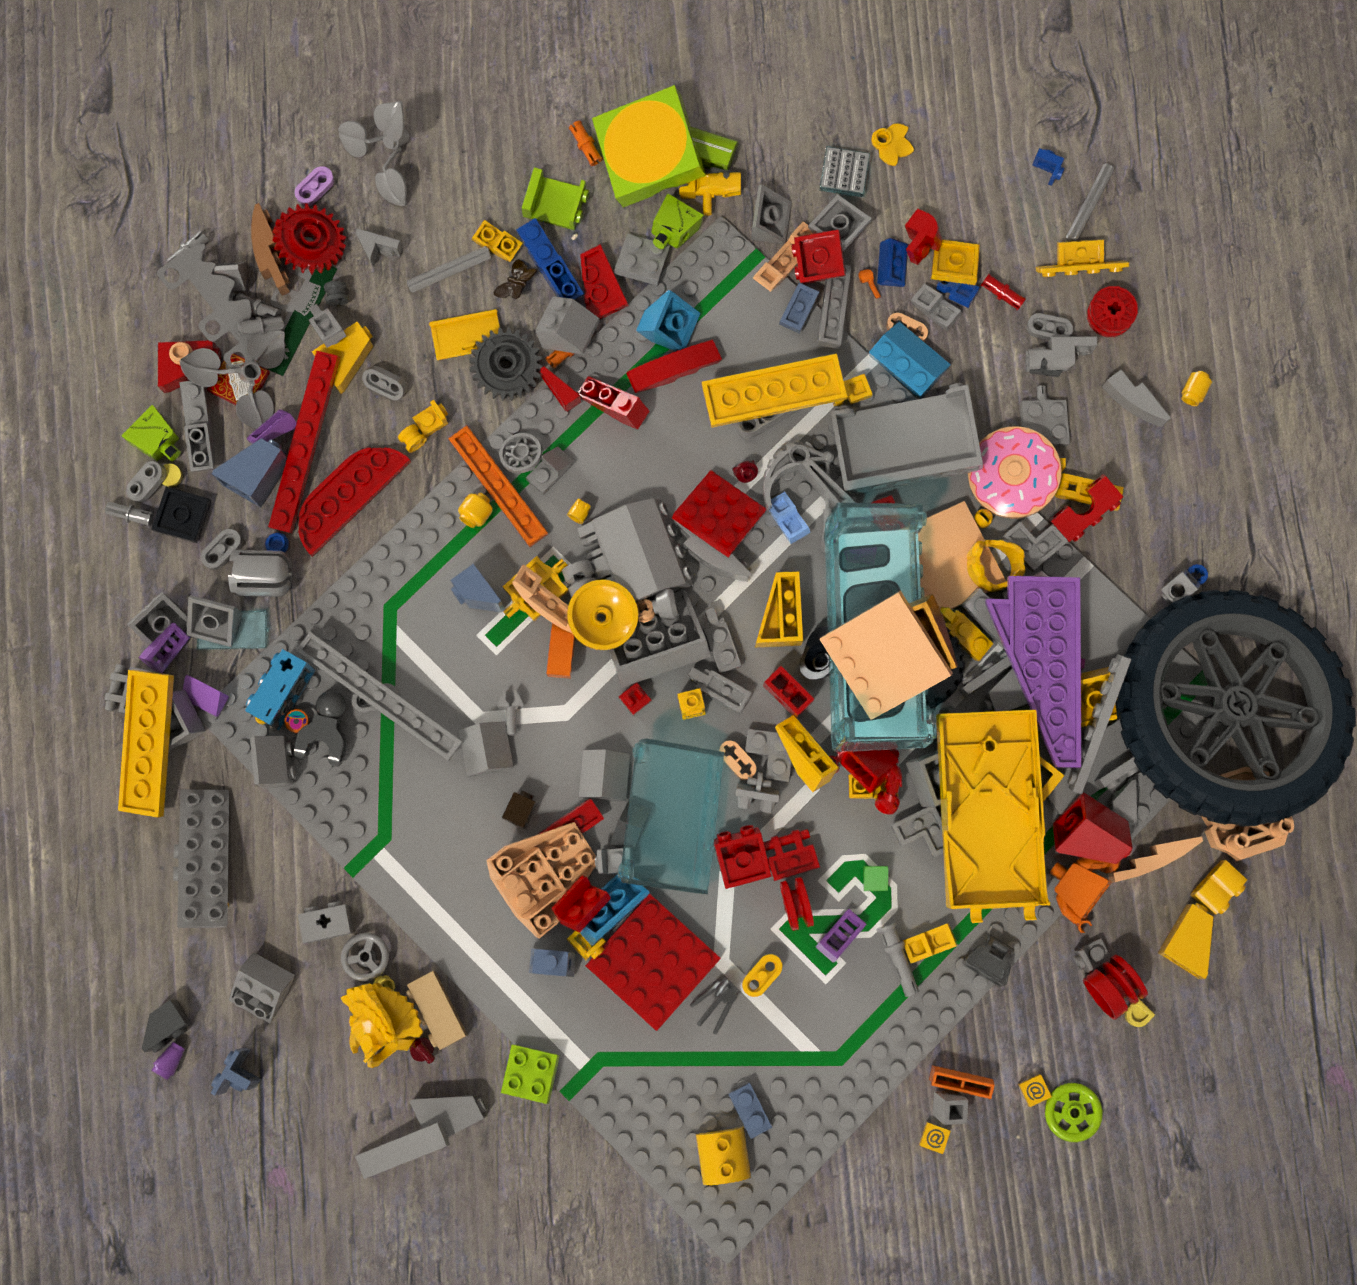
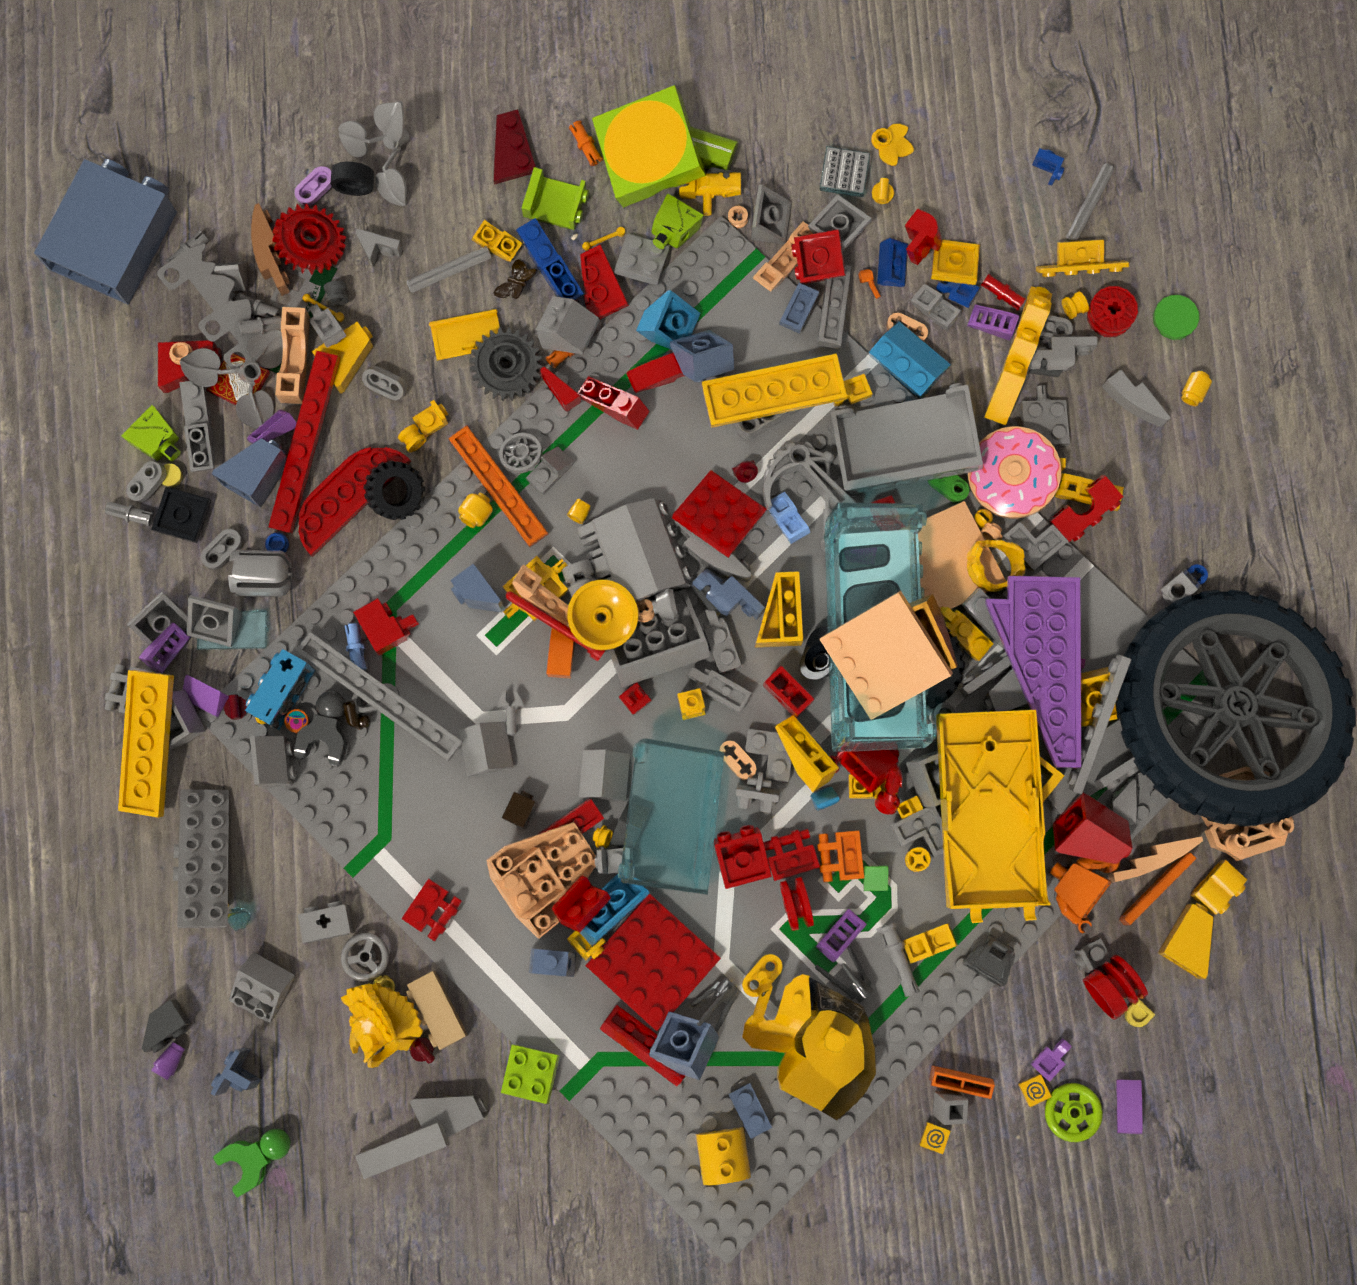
none -> sand blue brick [34,159,177,305]
none -> bright green piece [213,1128,291,1197]
none -> dark red plate [224,694,247,720]
none -> clear light blue plate [228,907,250,932]
none -> light nougat arch [275,307,310,404]
none -> yellow hinge [302,294,345,322]
none -> black tyre [330,161,375,196]
none -> dark brown arm [343,701,371,730]
none -> light blue pin [344,623,367,670]
none -> red hinge [353,598,419,656]
none -> black tyre [363,461,426,520]
none -> red plate [401,878,462,941]
none -> dark red wing [493,109,536,185]
none -> red piece [506,591,605,662]
none -> yellow hinge [582,227,625,251]
none -> yellow plate [593,825,613,848]
none -> red slope [600,1005,685,1086]
none -> sand blue slope [649,1012,719,1080]
none -> sand blue slope [670,330,734,382]
none -> sand blue plate [692,569,765,620]
none -> light nougat bush [728,206,748,228]
none -> yellow piece [742,974,876,1120]
none -> dark azure slope [810,787,840,811]
none -> dark grey plant [815,946,874,1003]
none -> orange plate [817,831,864,882]
none -> yellow plate [871,178,894,204]
none -> yellow piece [897,796,923,819]
none -> yellow wheel [905,847,931,872]
none -> bright green plate [928,475,969,503]
none -> medium lavender slope [967,304,1019,341]
none -> light nougat plate [981,523,1003,540]
none -> yellow arch [984,286,1052,425]
none -> medium lavender plate [1031,1039,1072,1082]
none -> yellow wheel [1061,291,1089,319]
none -> medium lavender slope [1116,1080,1143,1134]
none -> orange tile [1119,852,1197,926]
none -> bright green tile [1153,295,1199,340]

